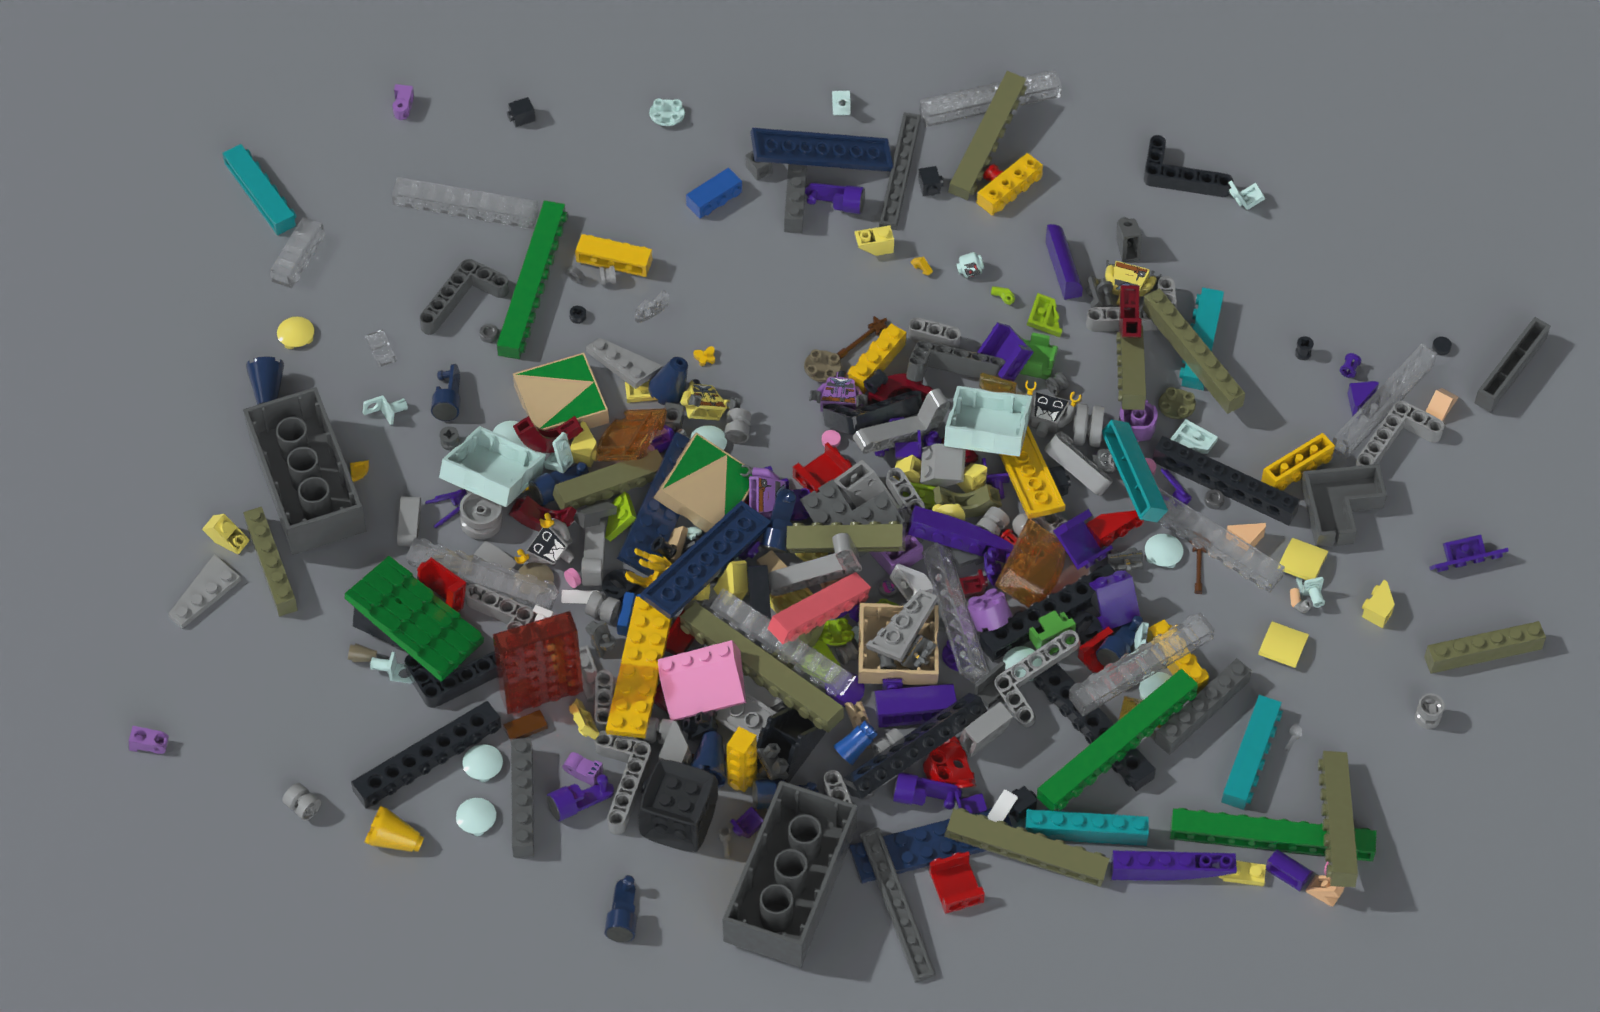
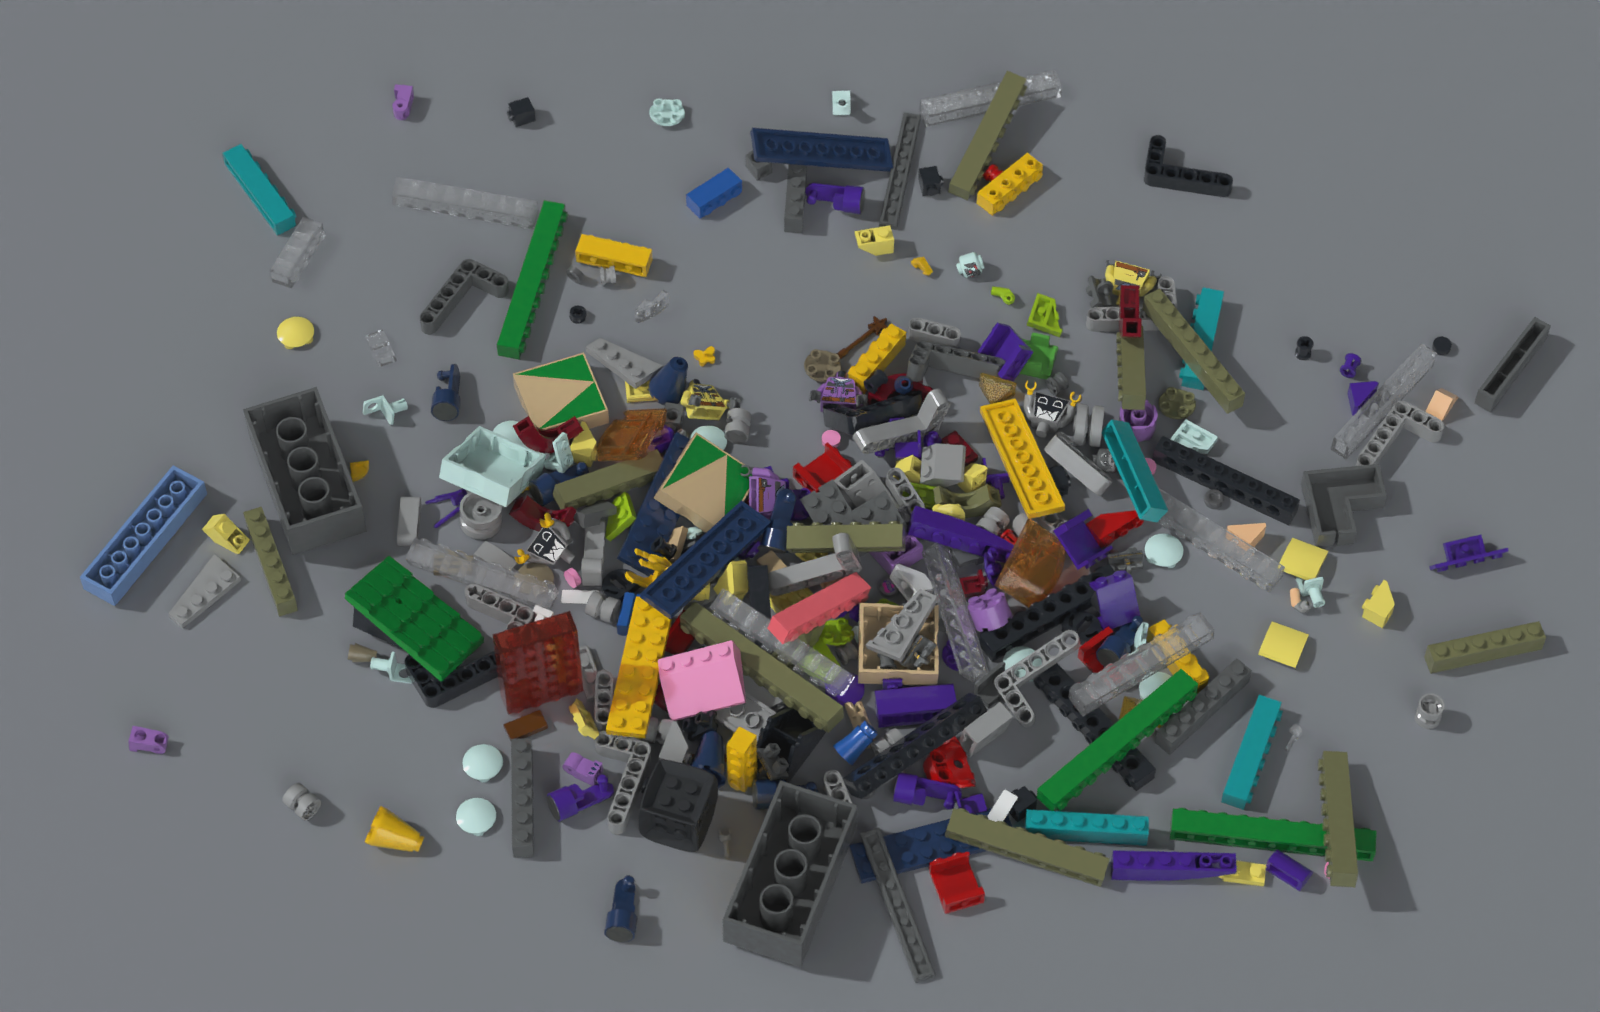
dark blue cone [246,356,284,405] -> none
black brick [351,701,502,809] -> none
red panel [417,557,466,612] -> none
dark grey wheel [439,426,460,450] -> none
flat silver tile [480,324,499,343] -> none
dark grey hips [585,620,617,658] -> none
dark purple bracket [730,806,764,839] -> none
light aqua tile [944,386,1032,457] -> none
bright green panel [1029,611,1076,660] -> none
dark purple brick [1045,224,1083,300] -> none
dark grey torso [1116,217,1142,262] -> none
dark purple plant [1161,469,1192,508] -> none
reddish brown piece [1189,534,1211,594] -> none
light aqua bracket [1229,180,1265,210] -> none
yellow brick [1261,433,1335,491] -> none
light nougat slope [1305,875,1345,907] -> none
none -> medium blue brick [80,465,207,606]
none -> dark blue cone [894,376,913,394]

